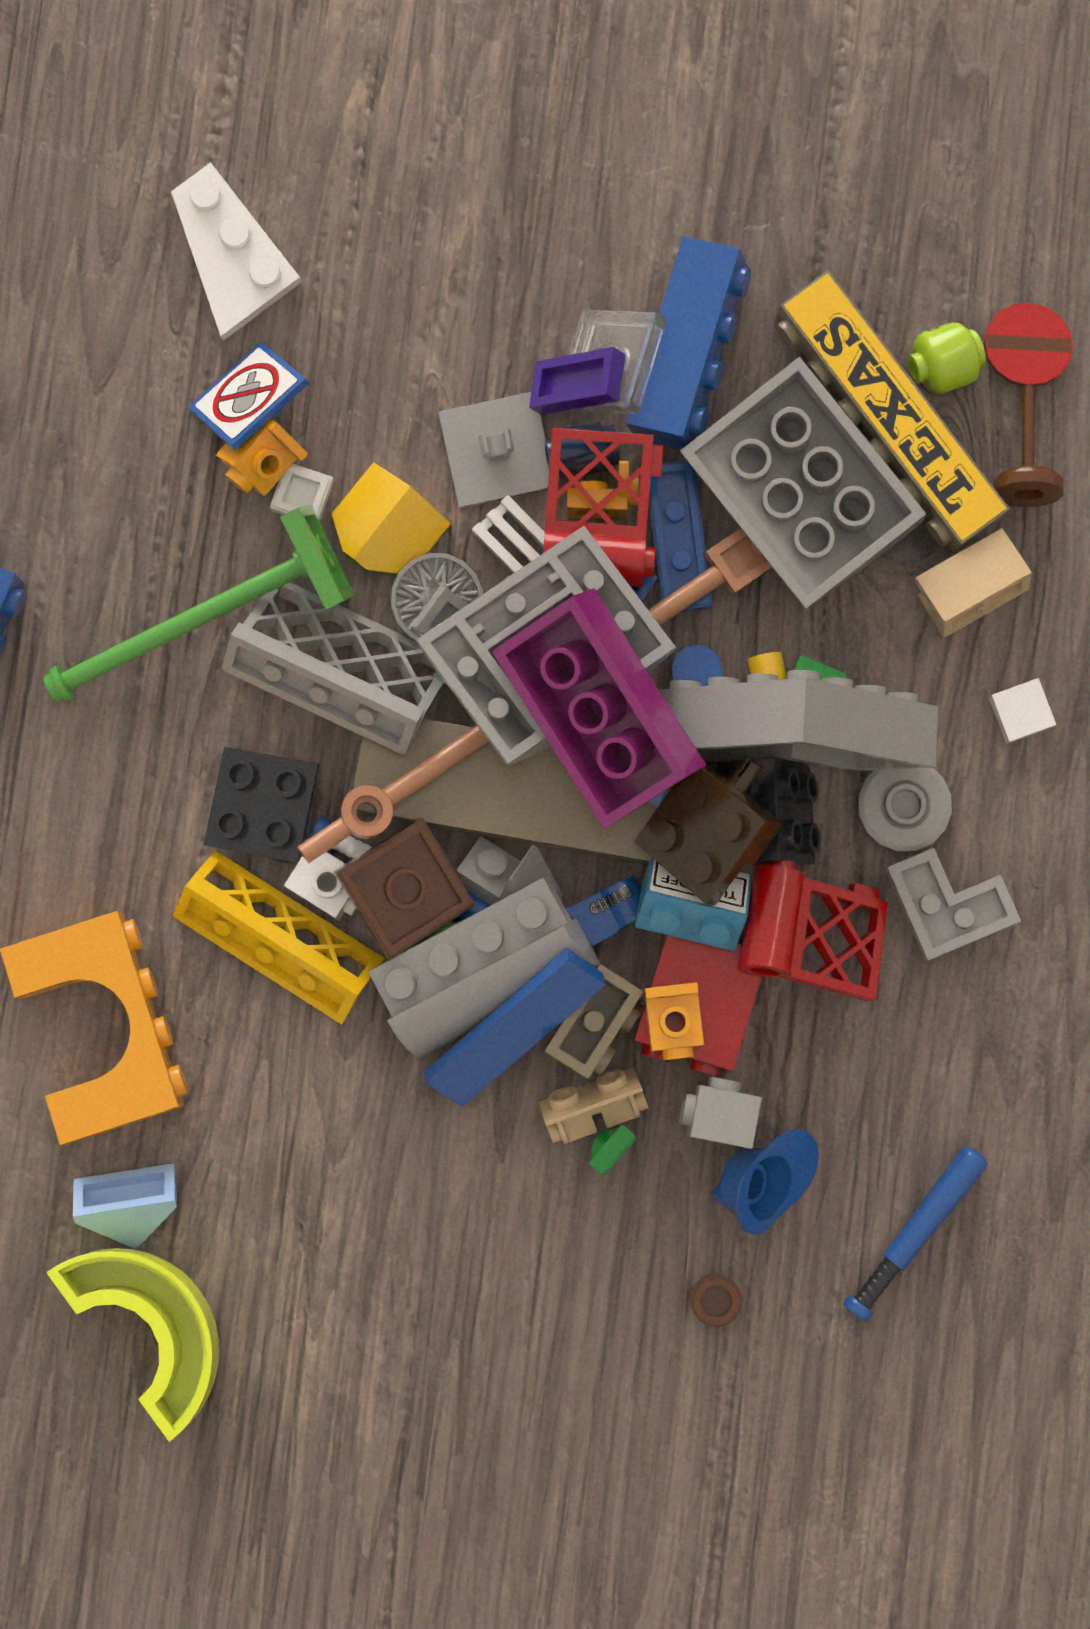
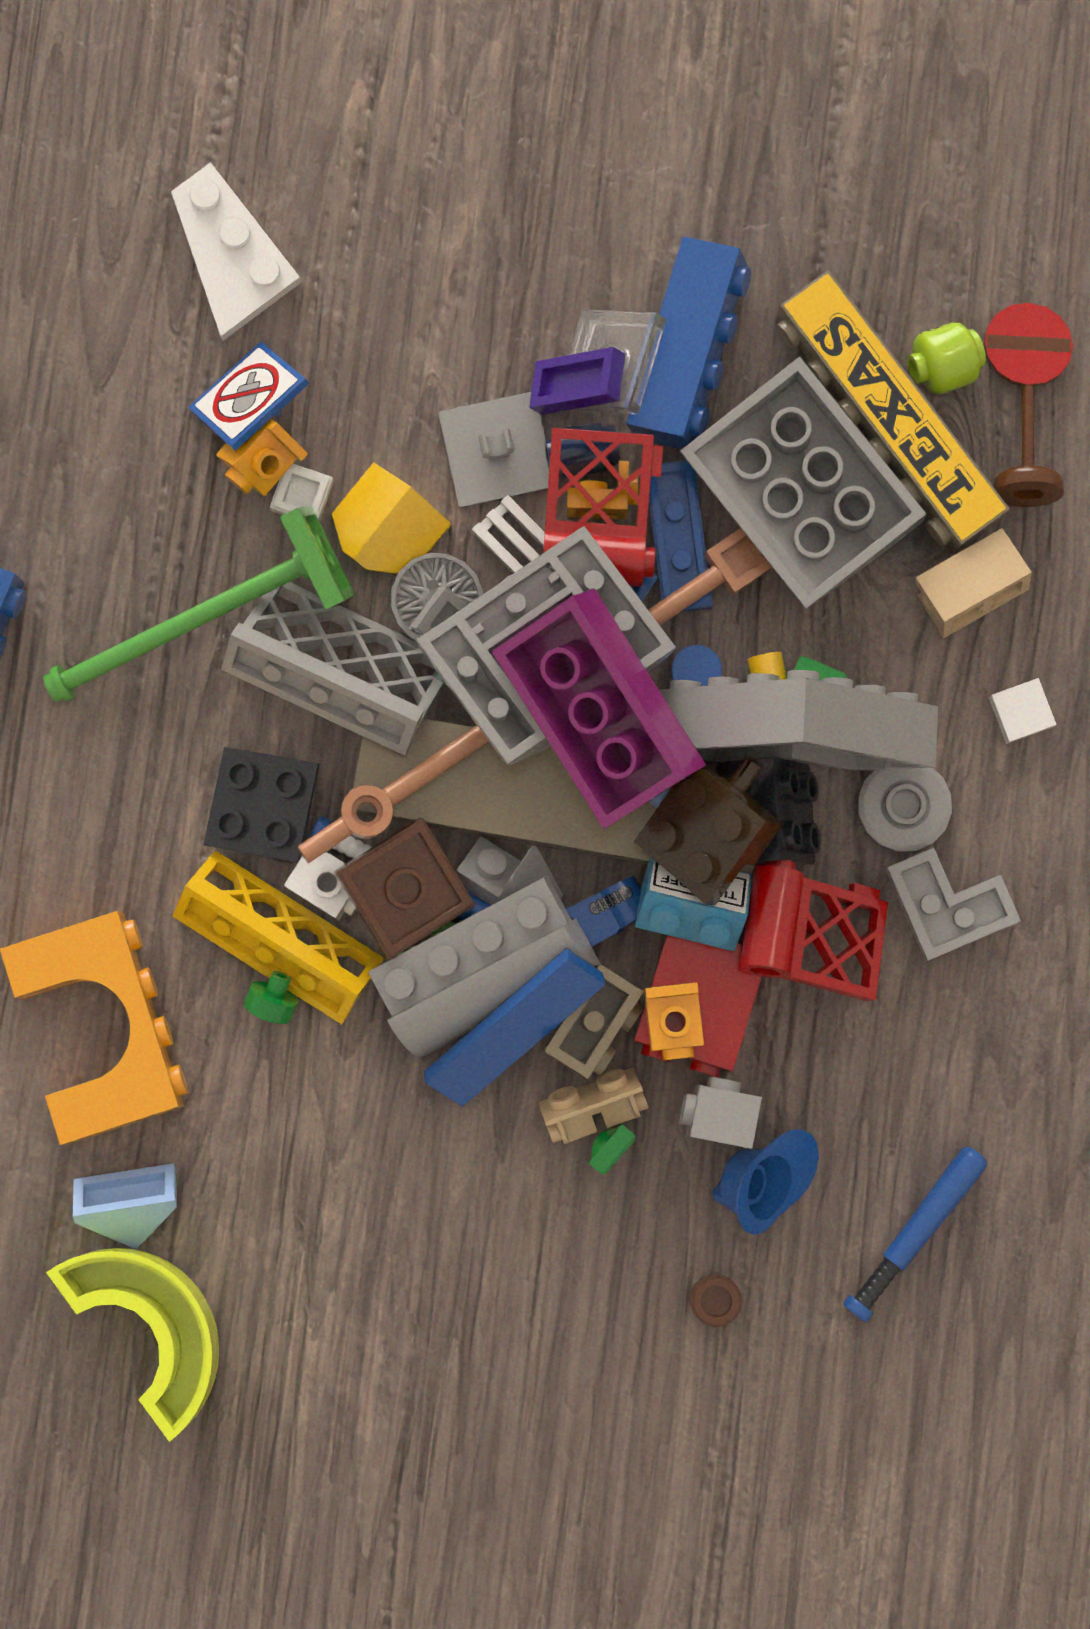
none -> green tile [243,971,298,1024]

